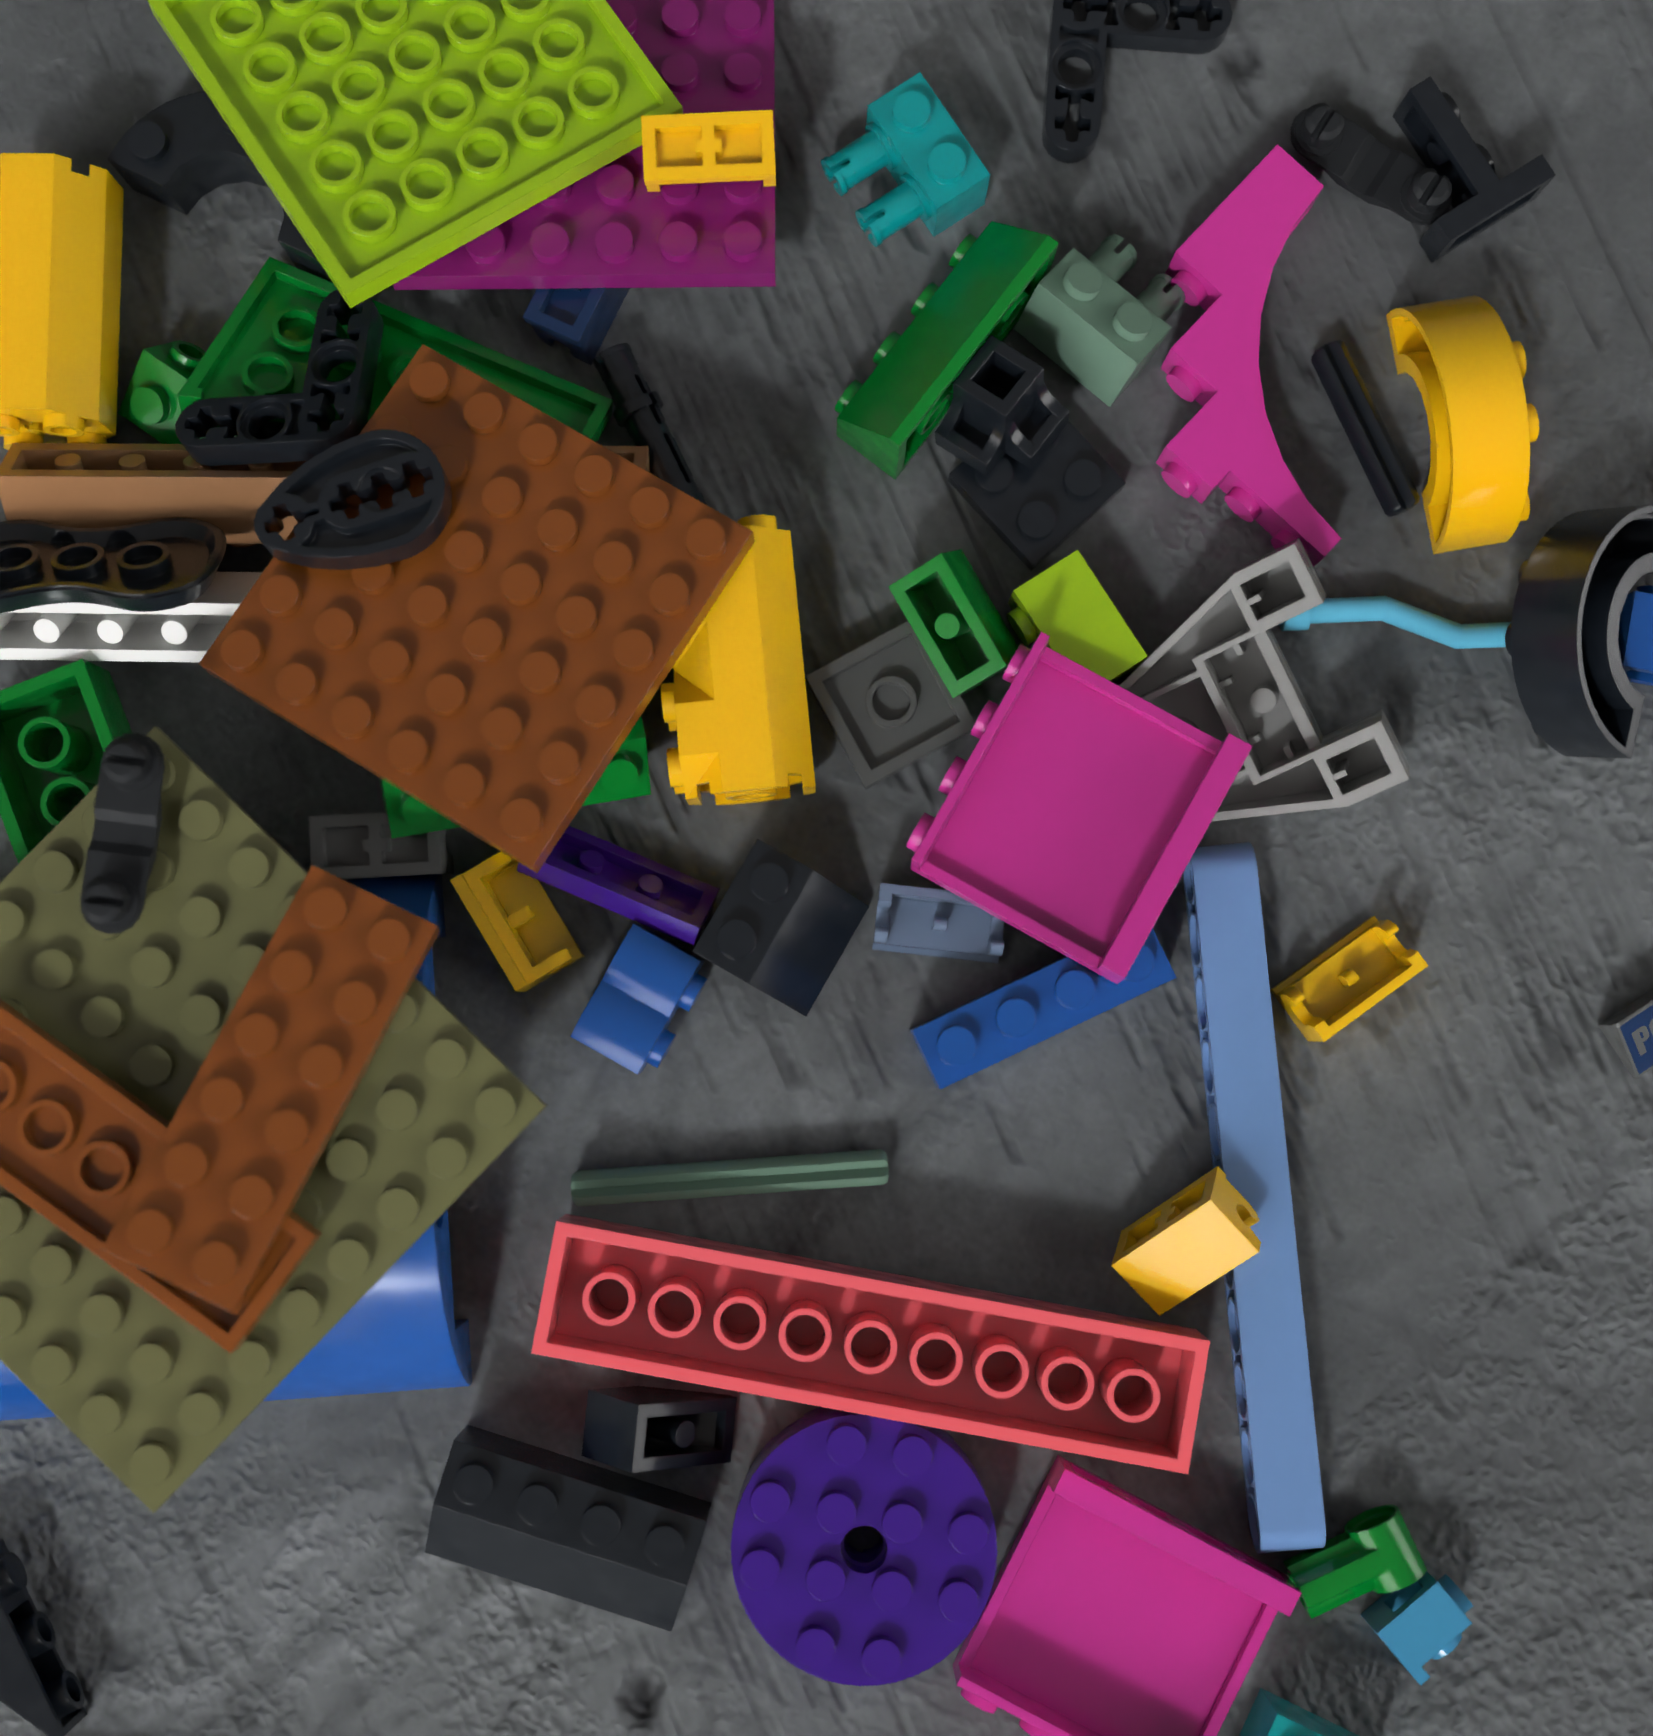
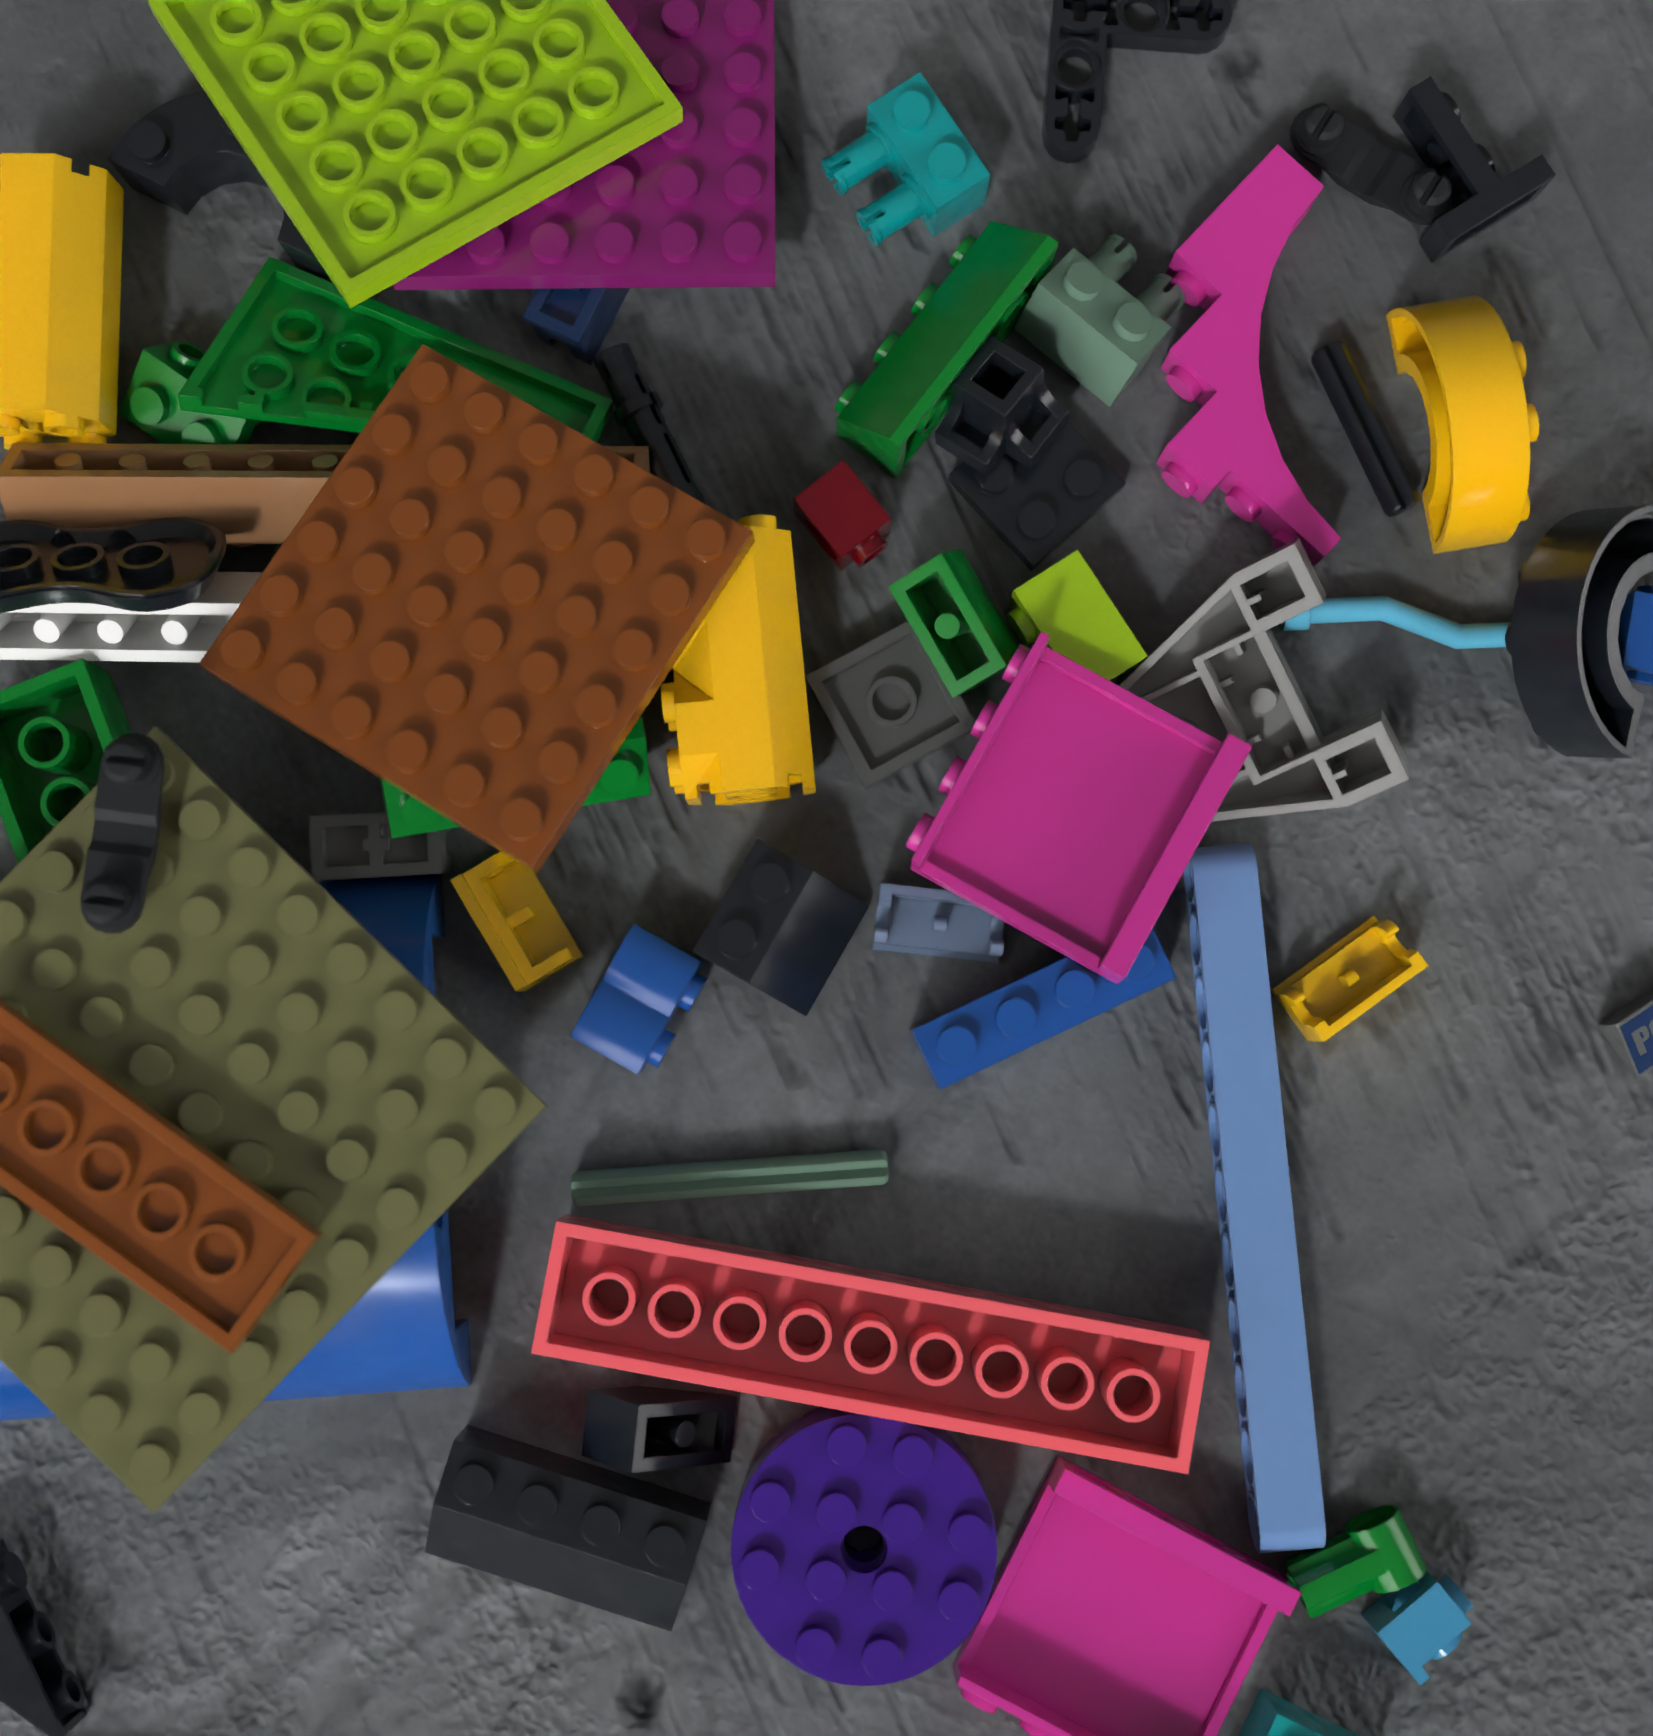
dark orange plate [101,865,440,1313] -> none
black beam [175,289,384,466] -> none
black piece [254,429,452,570] -> none
dark purple plate [517,825,720,946] -> none
yellow hinge [641,110,776,192] -> none
yellow hinge [1111,1166,1261,1316] -> none
none -> dark red brick [793,460,891,571]

